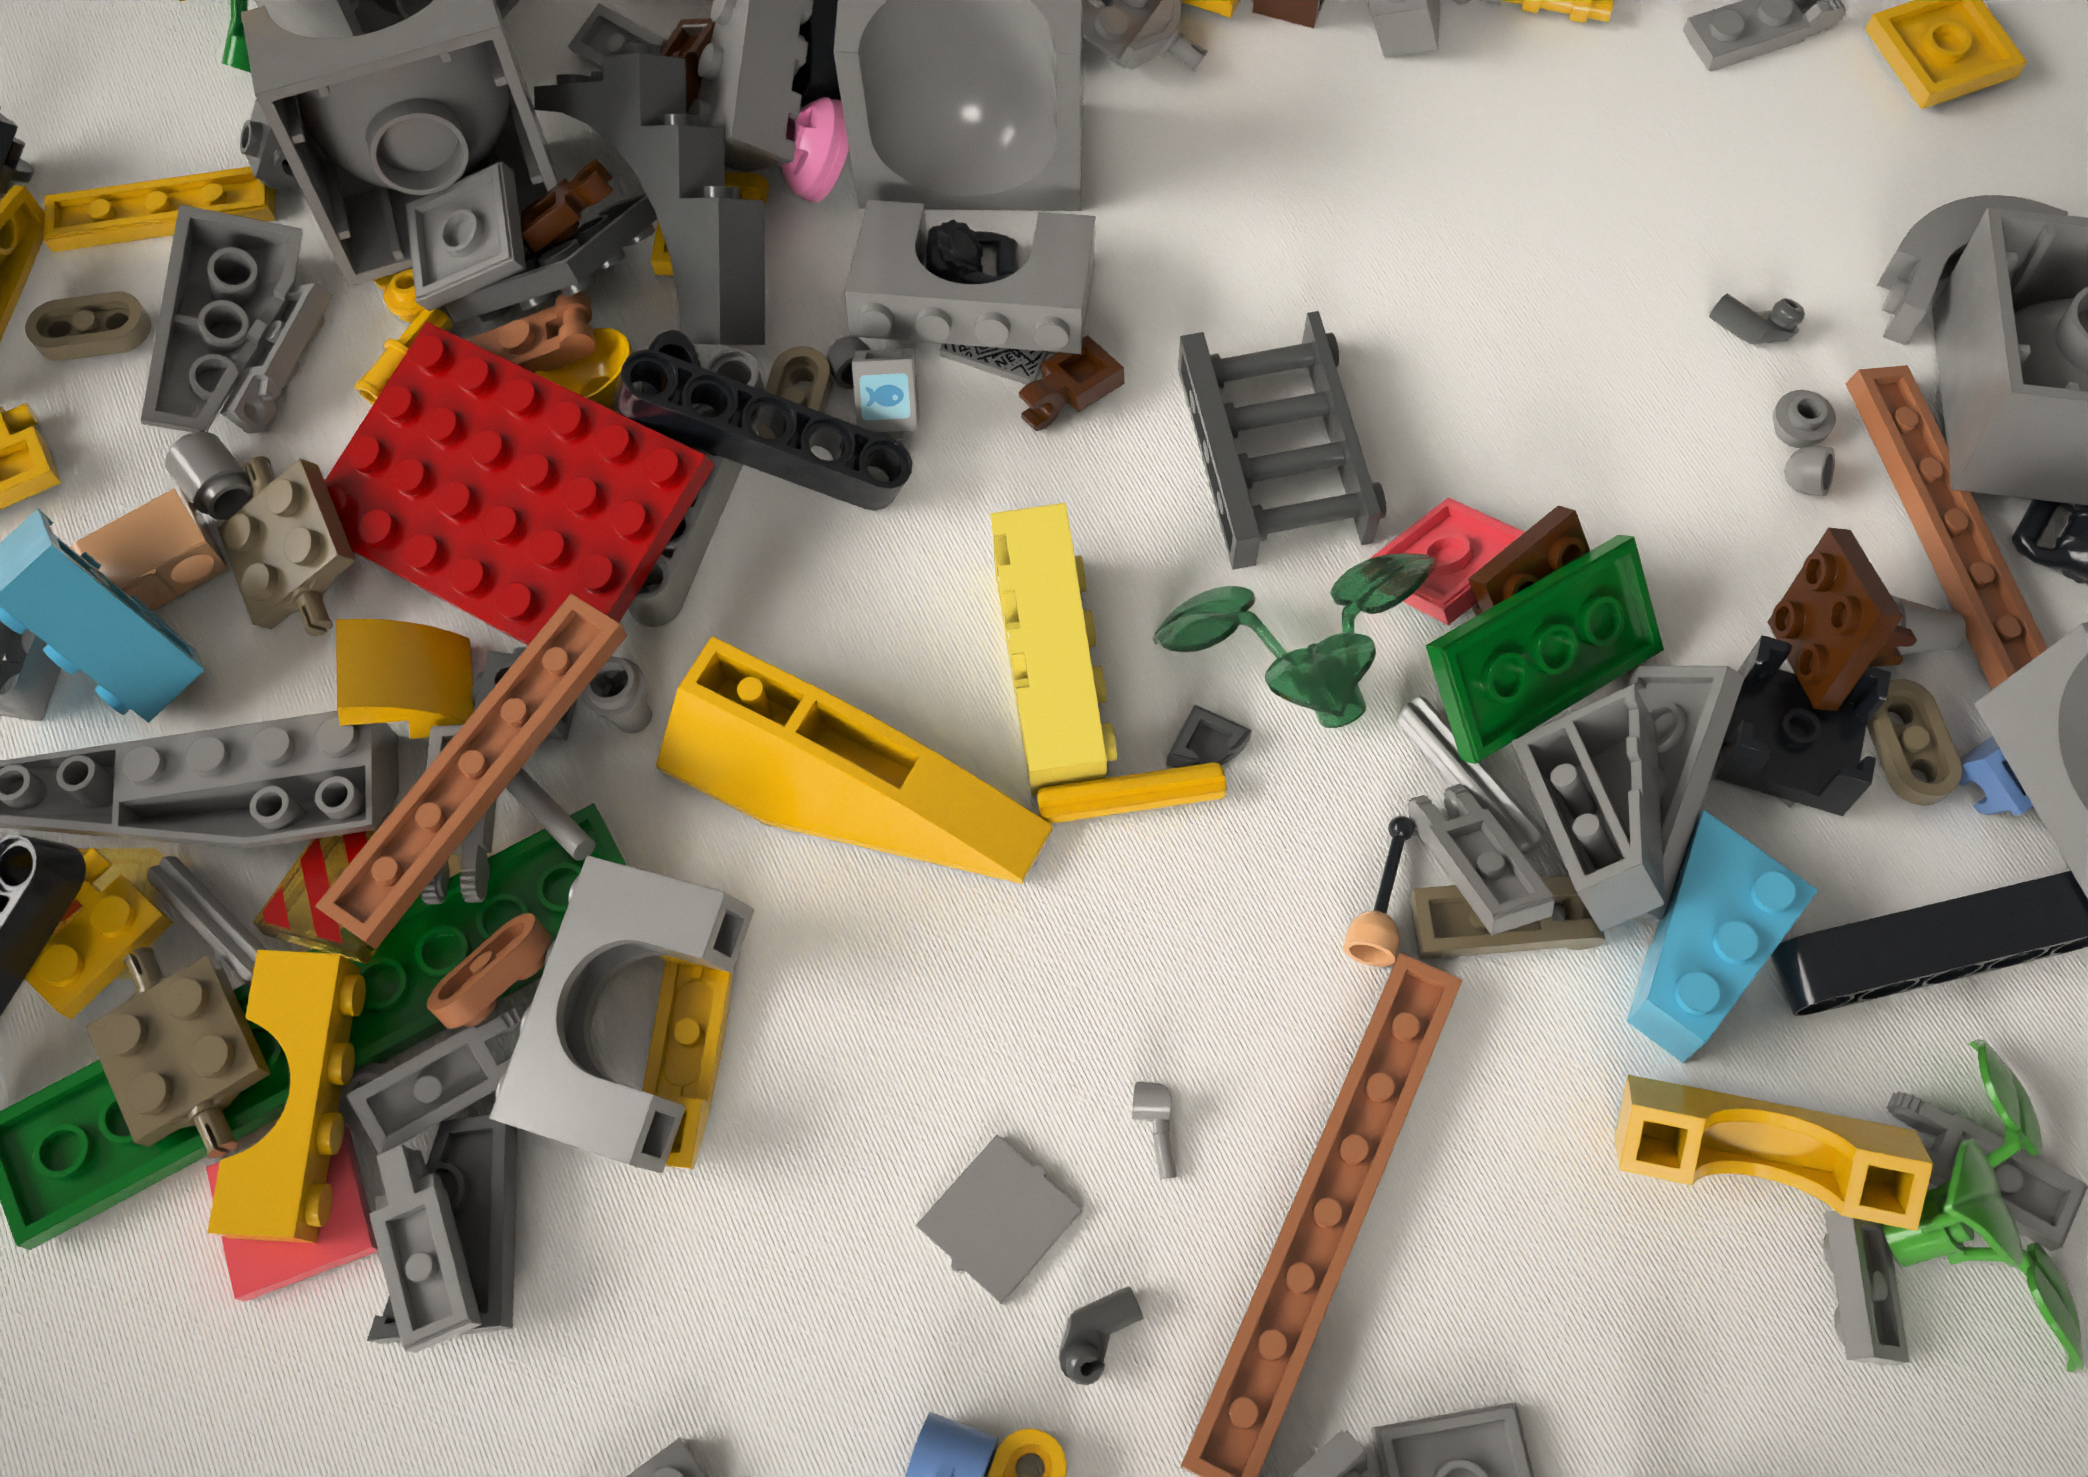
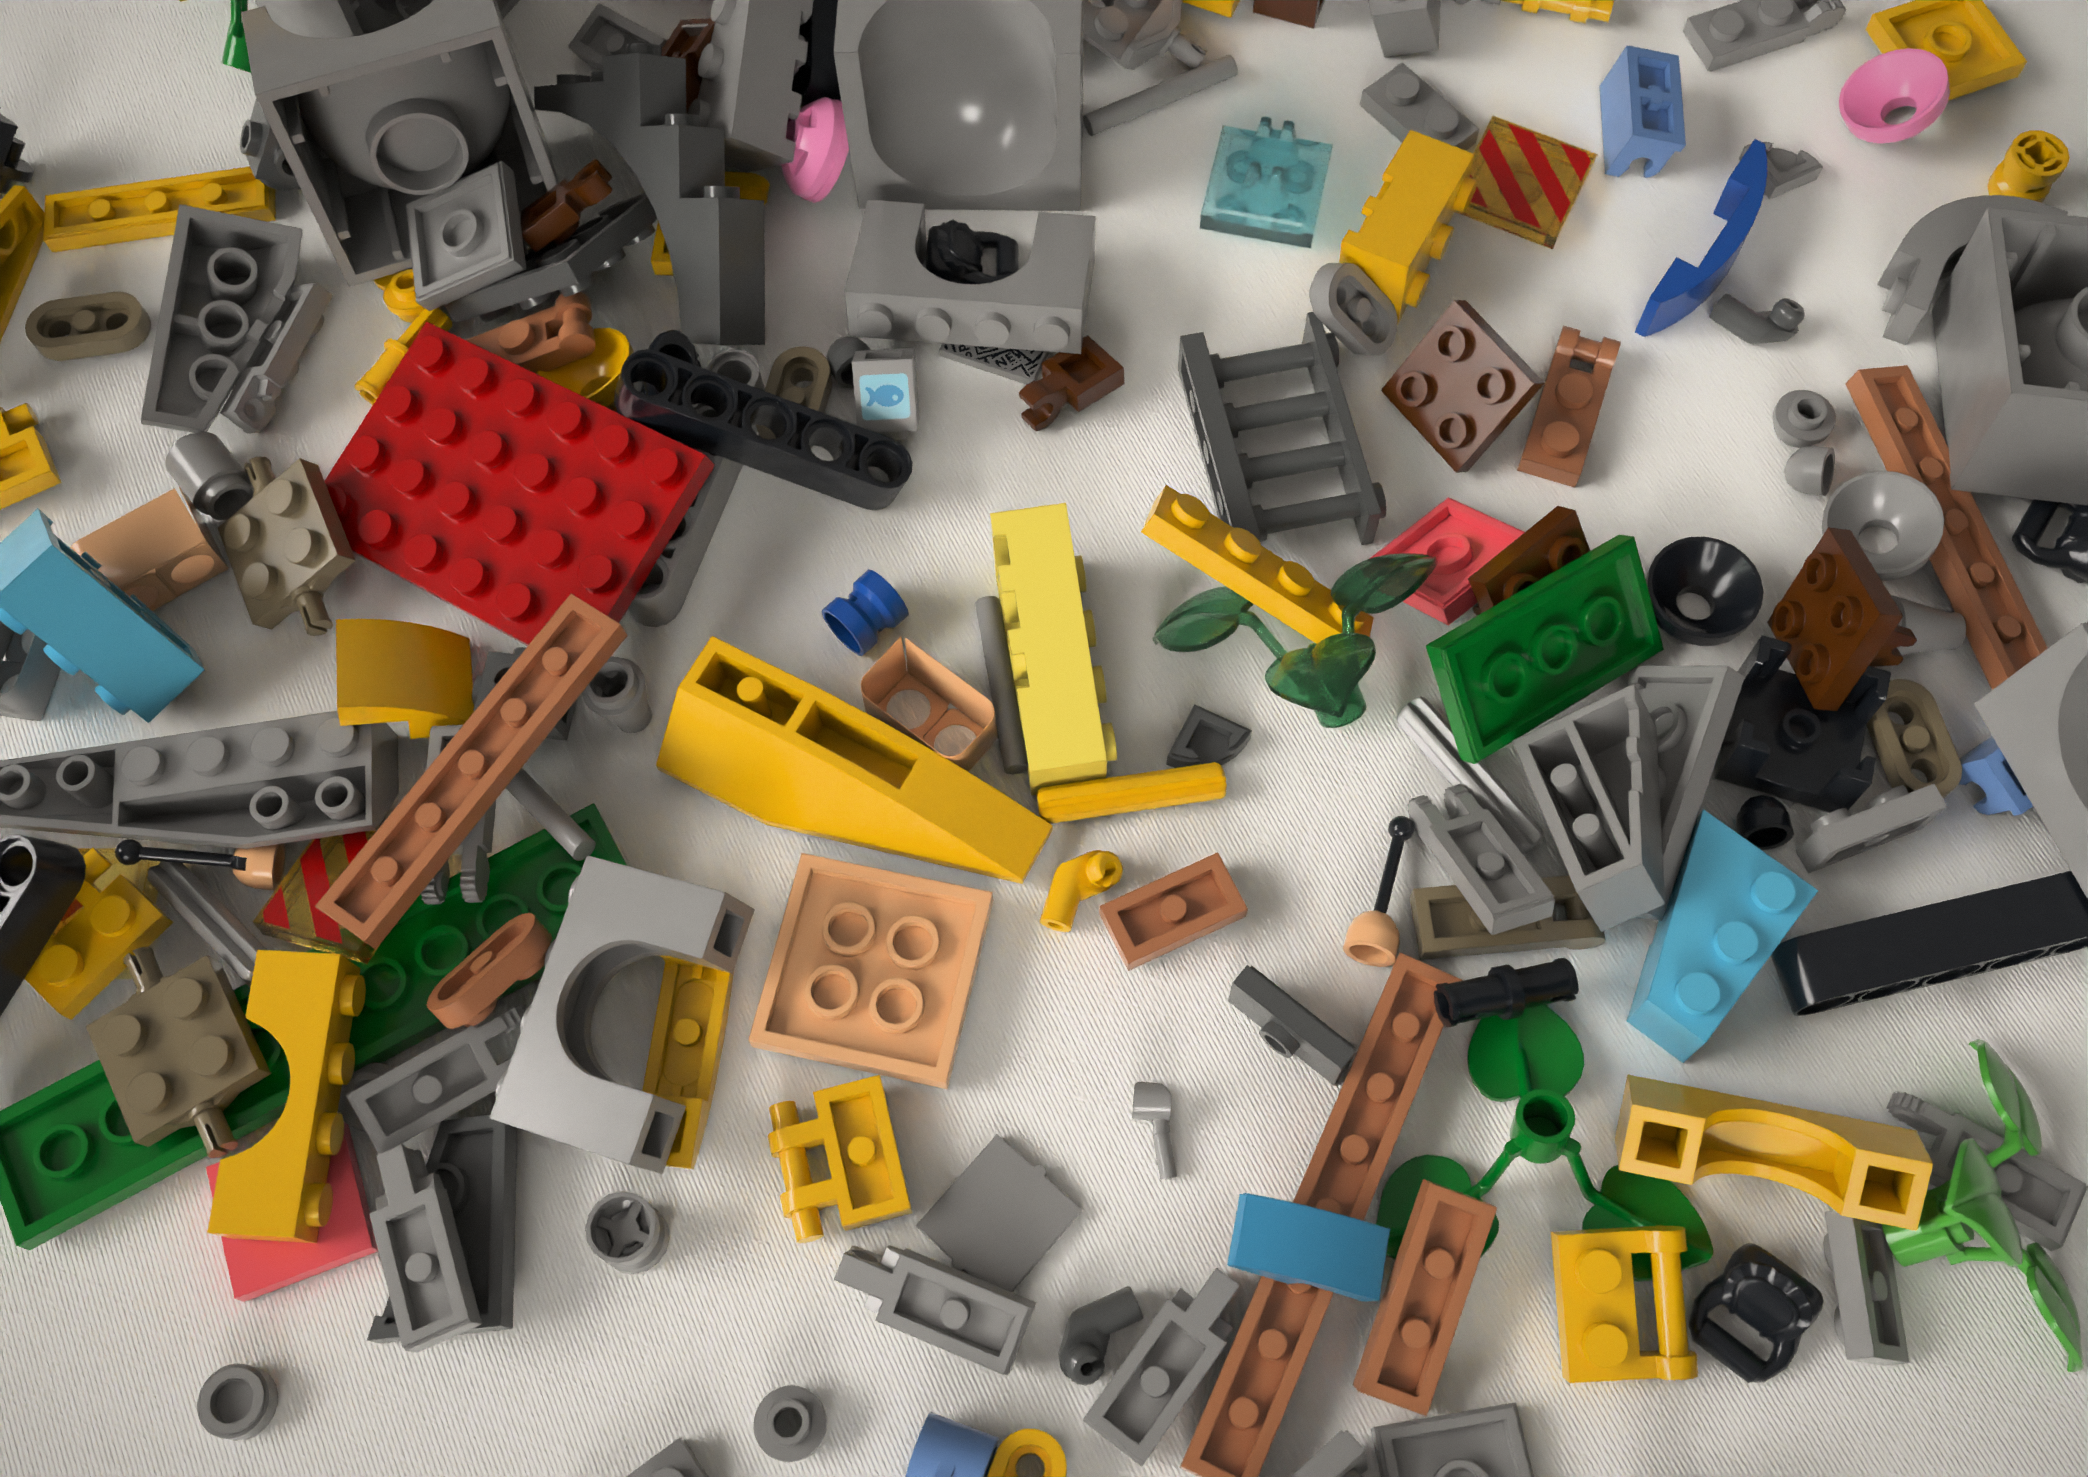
none -> hinge [115,839,285,891]
none -> light grey tile [197,1363,278,1441]
none -> light grey wheel [585,1191,670,1274]
none -> light nougat plate [748,853,994,1089]
none -> light grey plate [753,1385,827,1462]
none -> yellow plate [768,1075,913,1243]
none -> blue wheel [821,569,909,657]
none -> light grey hinge [834,1245,1037,1376]
none -> light nougat piece [861,636,998,772]
none -> light grey bar [975,596,1028,774]
none -> yellow arm [1040,850,1123,932]
none -> light grey bar [1083,54,1238,136]
none -> light grey hinge [1083,1268,1240,1467]
none -> nougat plate [1099,852,1248,971]
none -> yellow plate [1141,485,1374,667]
none -> clear light blue plate [1200,116,1333,249]
none -> dark azure slope [1227,1193,1390,1301]
none -> dark grey plate [1228,965,1356,1085]
none -> light grey plate [1309,263,1398,355]
none -> yellow wedge [1339,129,1478,325]
none -> nougat plate [1353,1179,1497,1416]
none -> light grey plate [1360,62,1479,150]
none -> green plant [1376,1005,1714,1281]
none -> reddish brown plate [1381,300,1545,473]
none -> black pin [1434,958,1579,1027]
none -> clear yellow tile [1455,116,1598,249]
none -> nougat plate [1517,325,1621,488]
none -> yellow plate [1551,1226,1699,1383]
none -> medium blue hinge [1599,45,1686,178]
none -> blue slope [1635,139,1767,337]
none -> black piece [1646,537,1764,646]
none -> black piece [1688,1243,1824,1383]
none -> black hinge [1736,795,1794,850]
none -> light grey tile [1739,142,1823,199]
none -> light grey plate [1796,784,1948,874]
none -> light grey piece [1821,471,1944,581]
none -> bright pink piece [1839,48,1950,143]
none -> yellow wheel [1987,130,2070,203]

